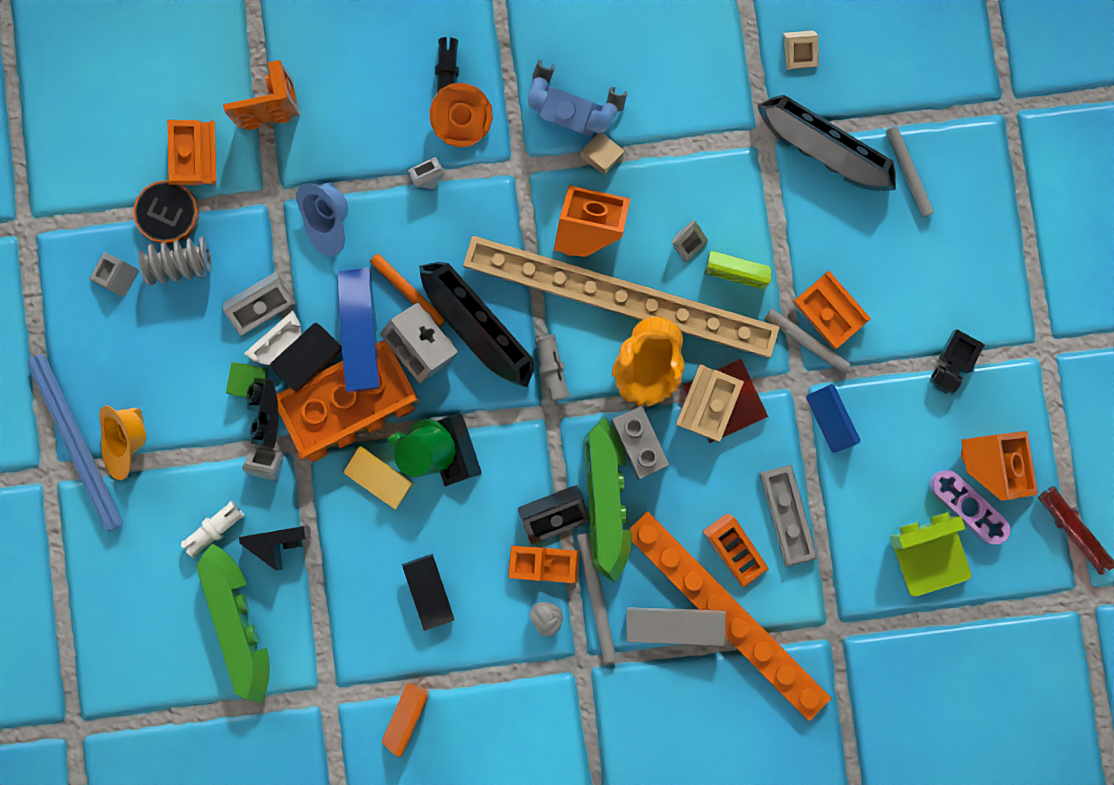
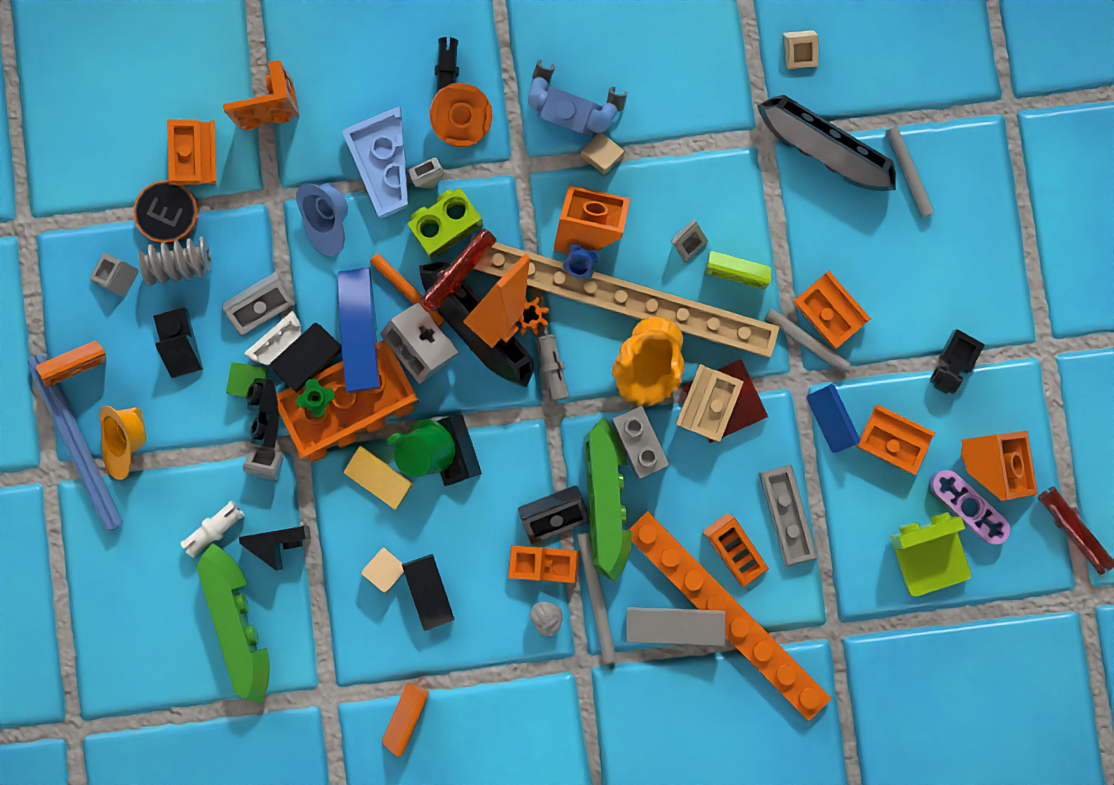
none -> orange slope [36,341,106,387]
none -> black slope [153,307,204,378]
none -> green plate [296,379,335,417]
none -> light blue wing [341,106,409,219]
none -> tan slope [360,547,404,594]
none -> lime brick [407,187,483,261]
none -> clear red pin [420,229,497,311]
none -> orange slope [463,254,530,348]
none -> orange gear [515,297,549,336]
none -> blue plate [563,244,599,279]
none -> orange plate [855,404,935,475]

